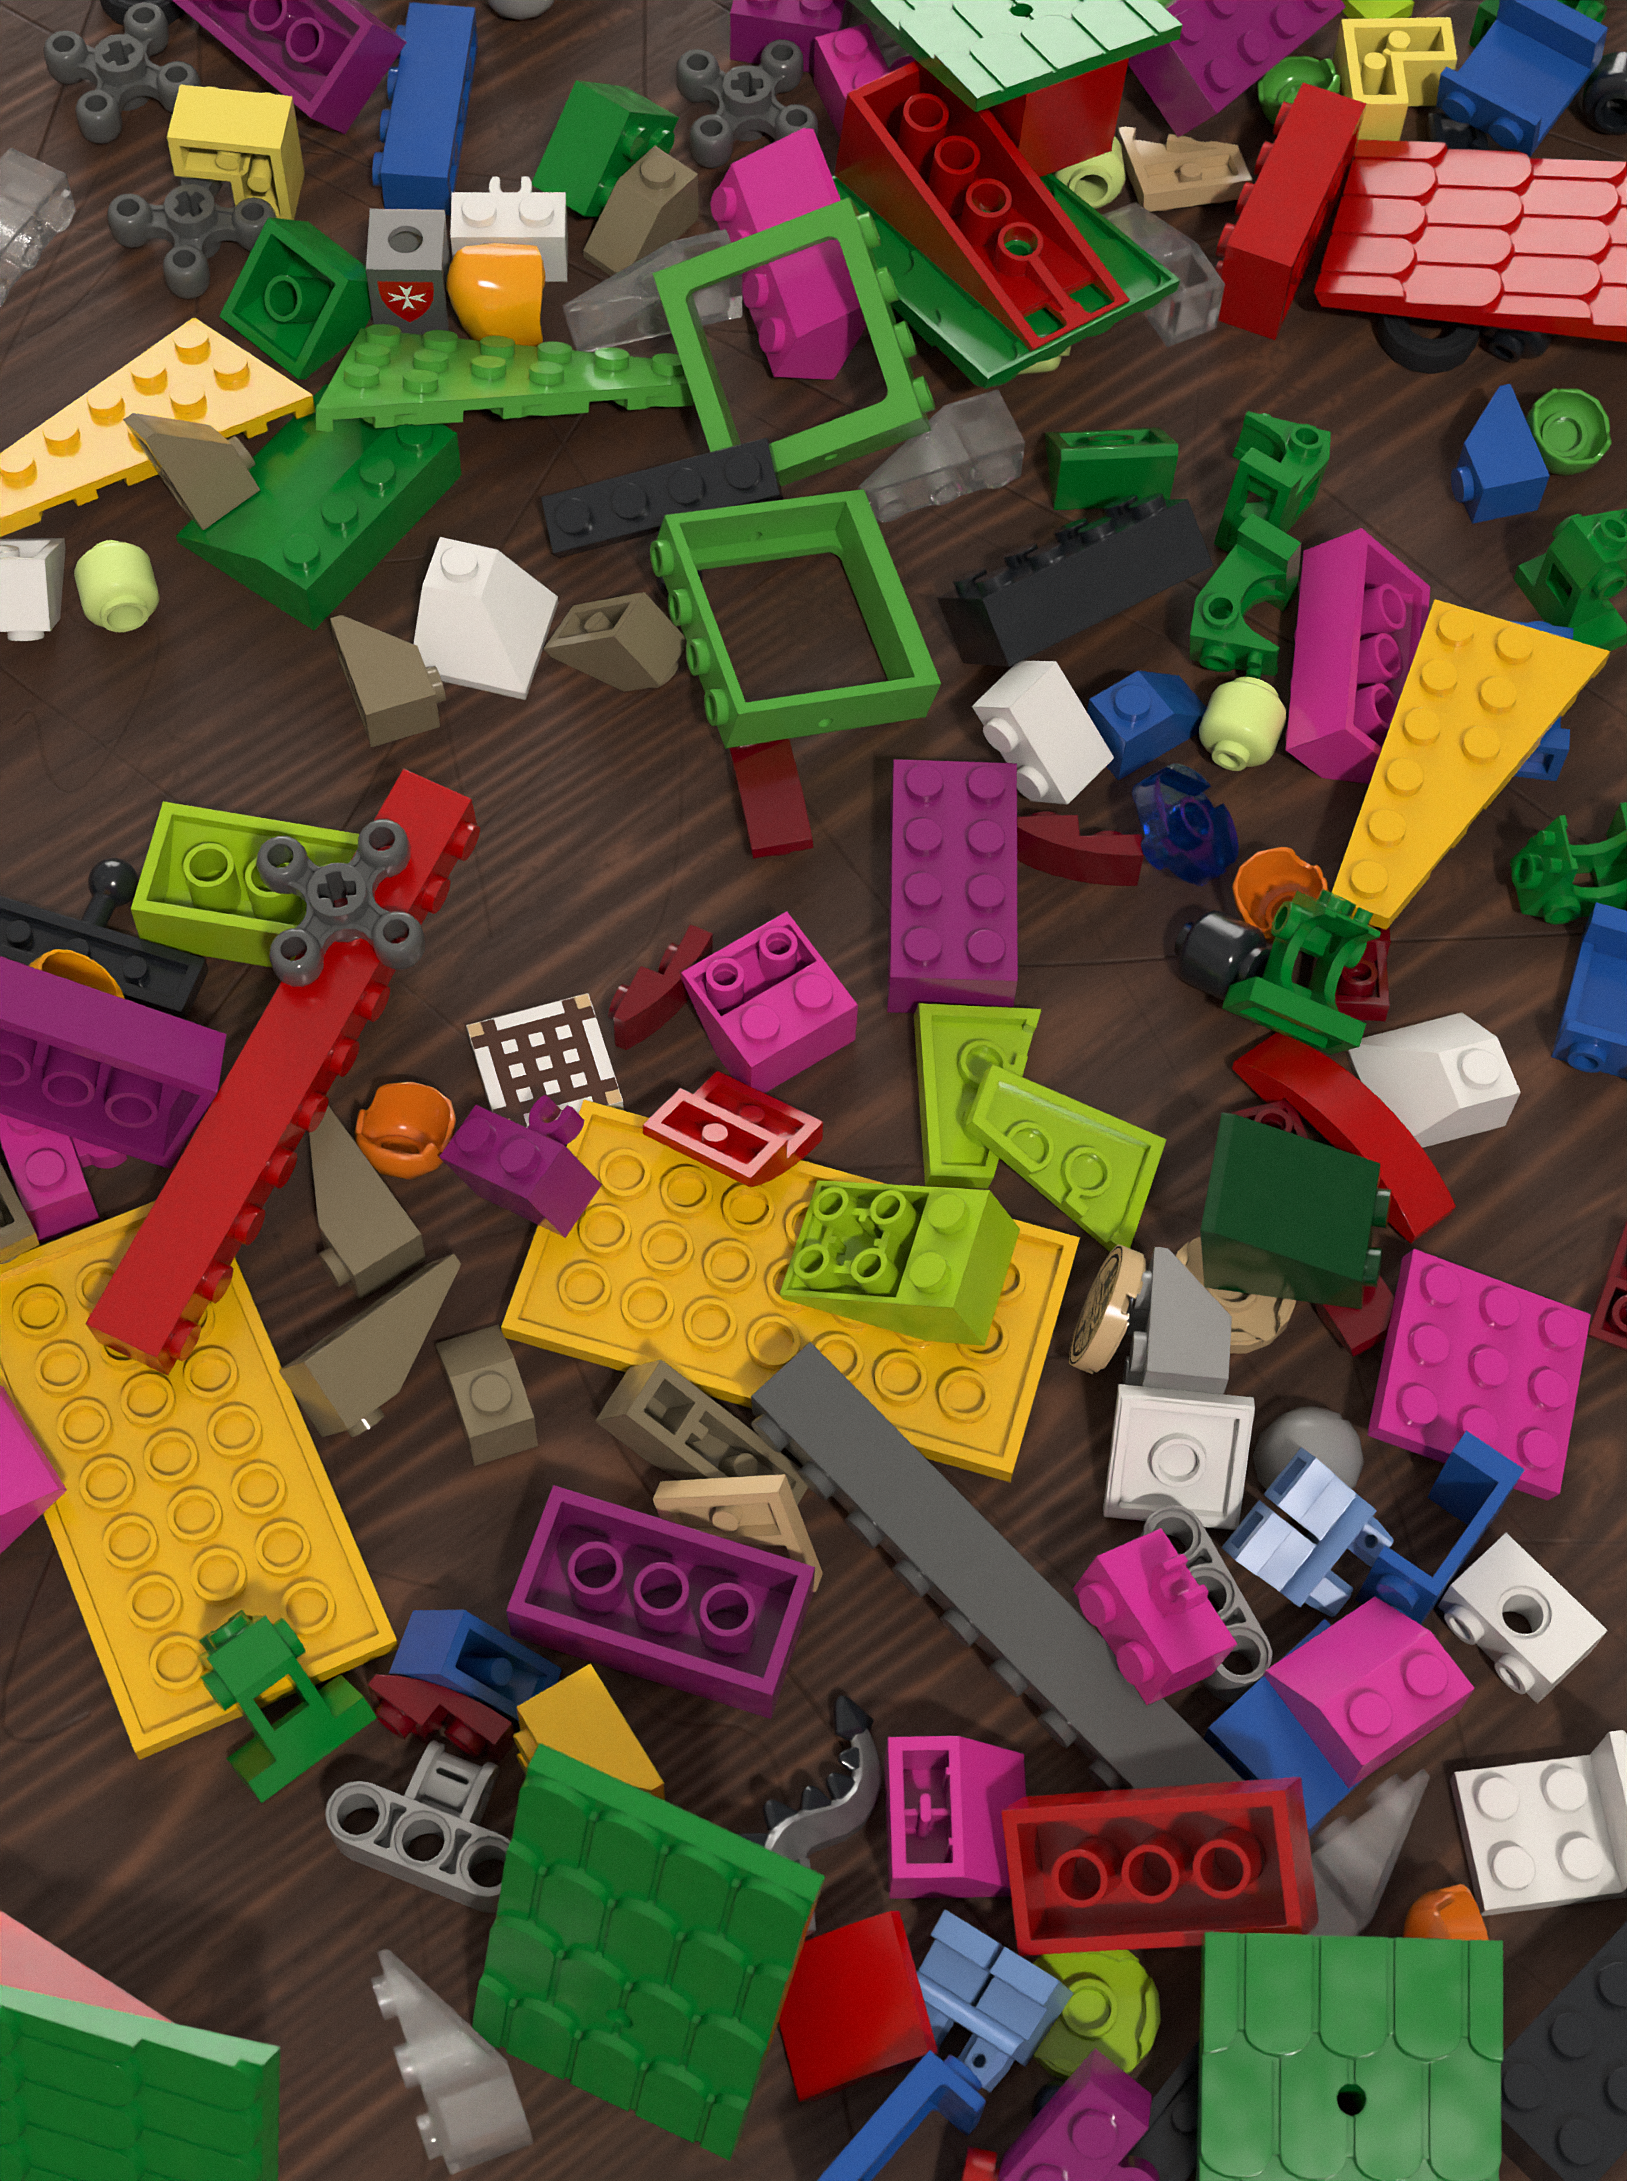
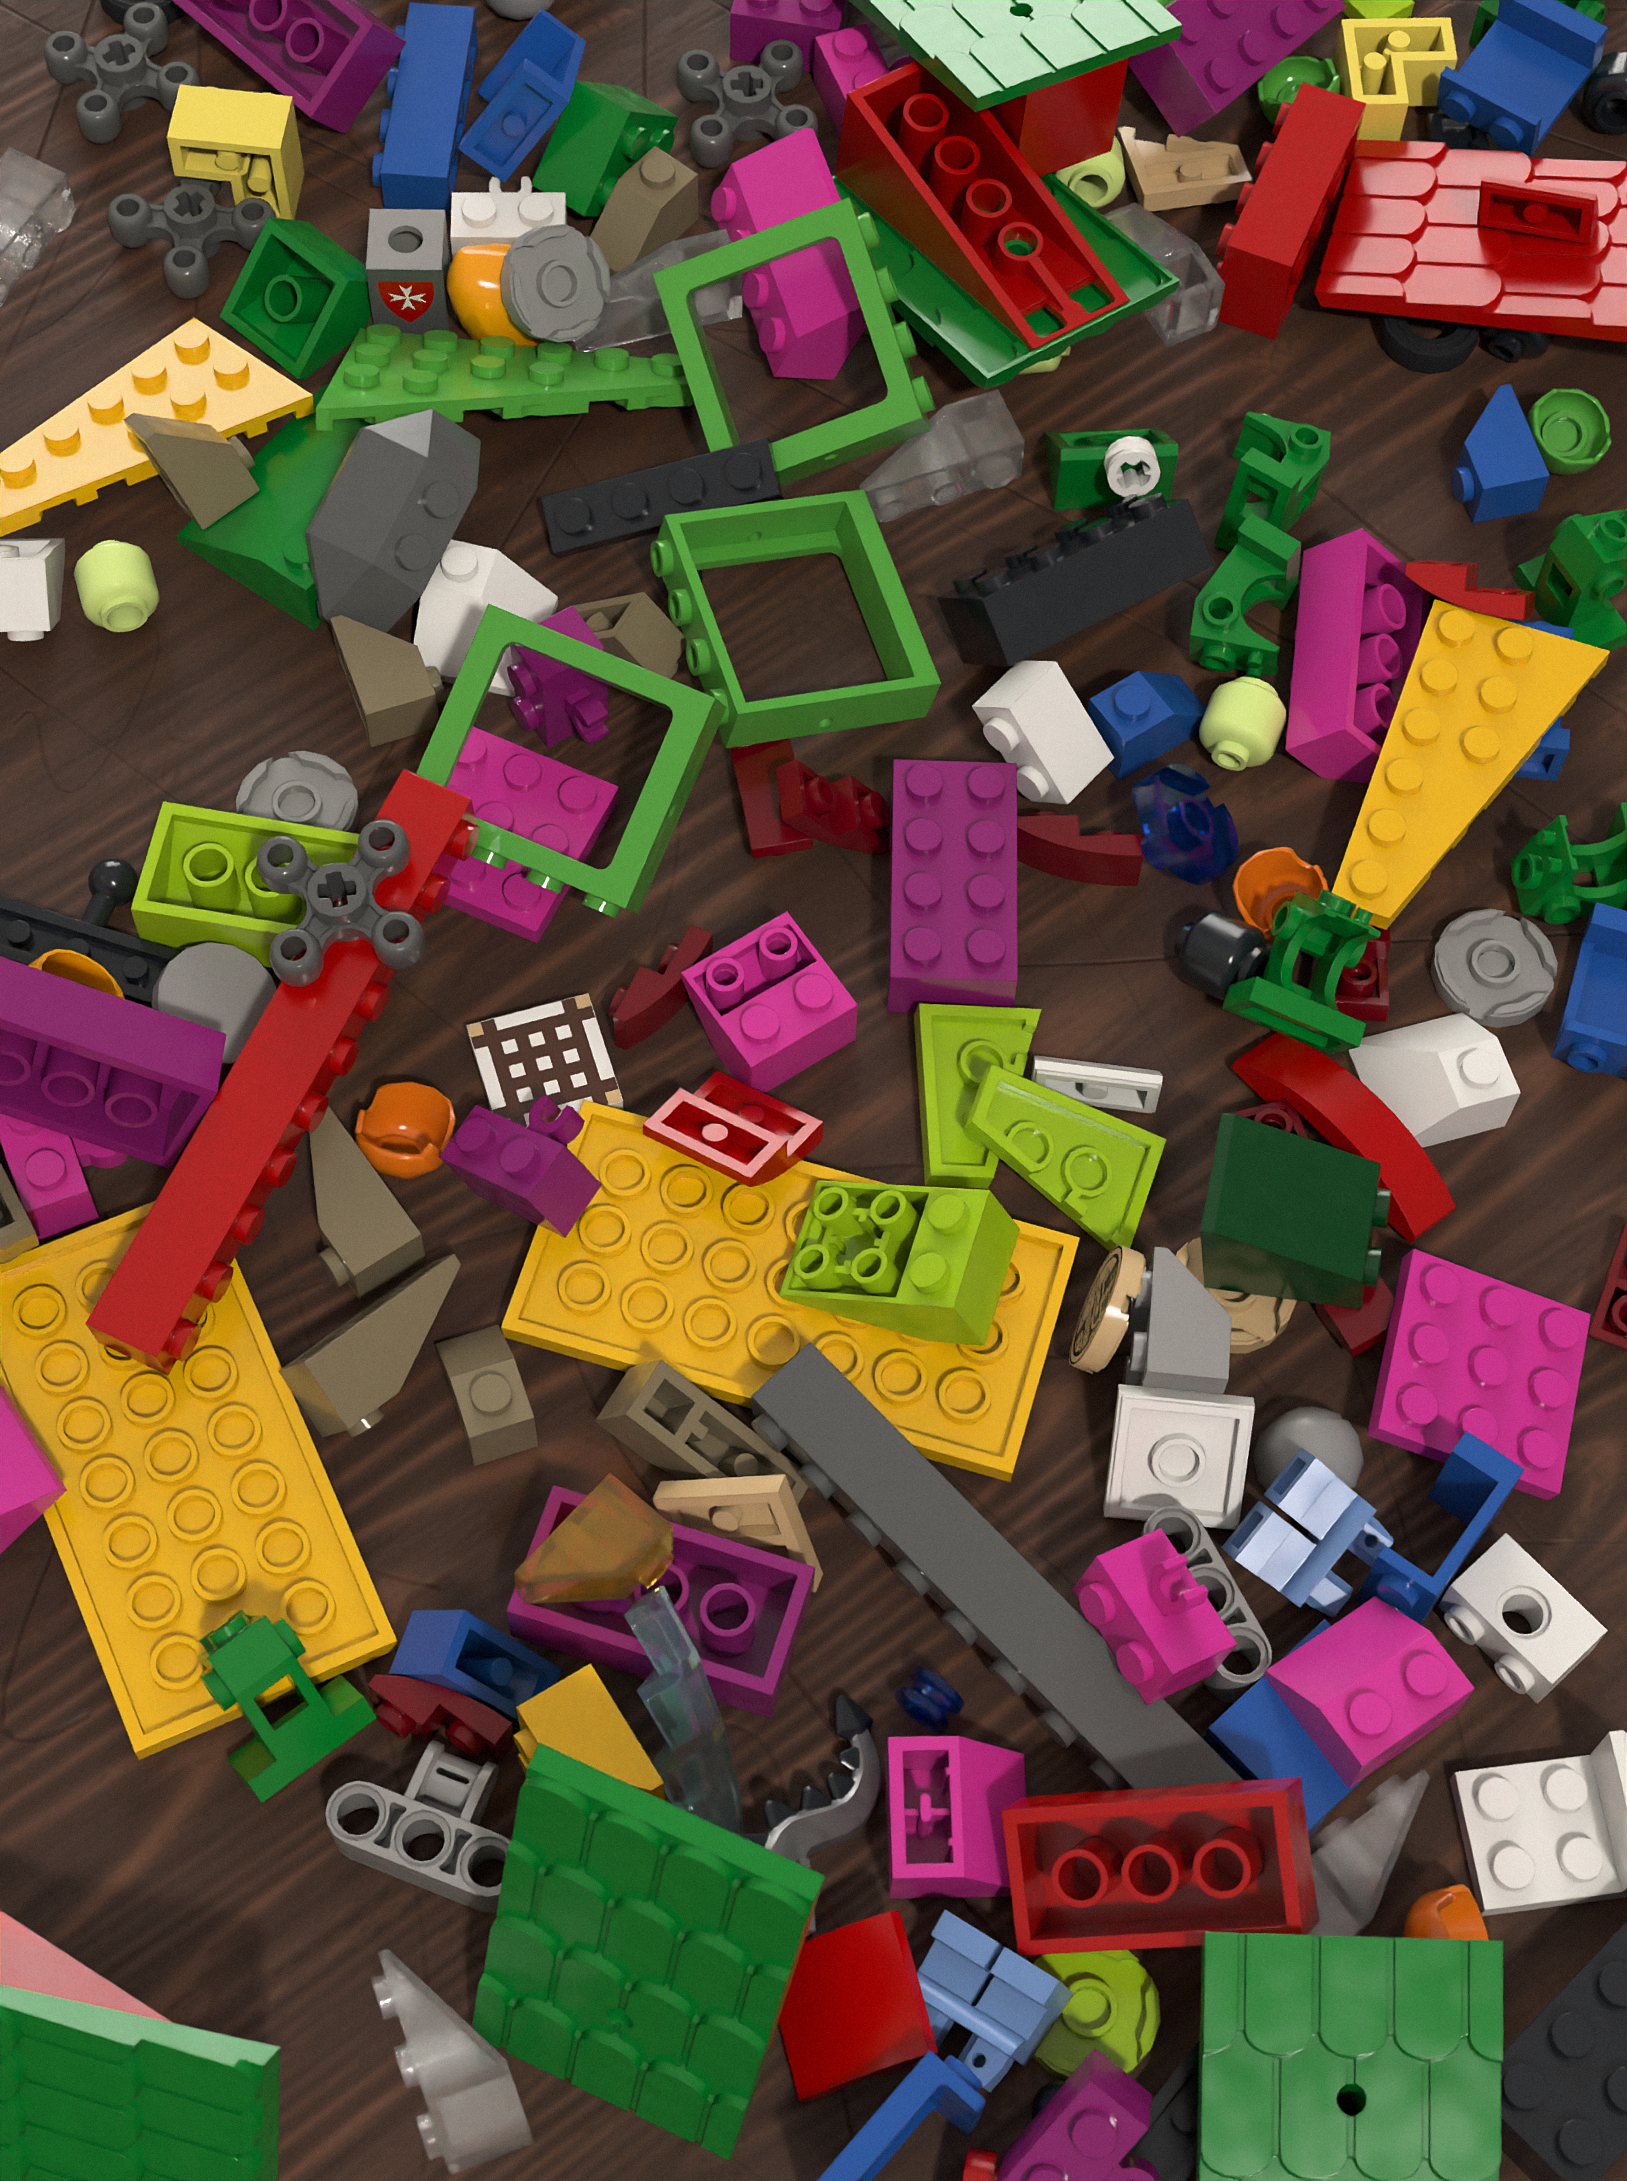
none -> light grey tile [152,942,277,1070]
none -> light grey tile [236,751,360,833]
none -> dark grey wedge [305,409,481,633]
none -> bright green piece [416,603,727,918]
none -> dark pink plate [444,727,620,944]
none -> blue panel [459,8,586,183]
none -> light grey tile [500,224,611,343]
none -> magenta brick [507,605,610,748]
none -> clear yellow slope [514,1473,674,1604]
none -> clear light blue slope [624,1585,744,1835]
none -> dark red slope [776,759,890,855]
none -> clear blue bush [895,1667,965,1734]
none -> white slope [1031,1056,1163,1114]
none -> white bush [1103,436,1160,497]
none -> red slope [1405,559,1536,620]
none -> light grey tile [1430,909,1558,1028]
none -> red slope [1477,175,1599,244]

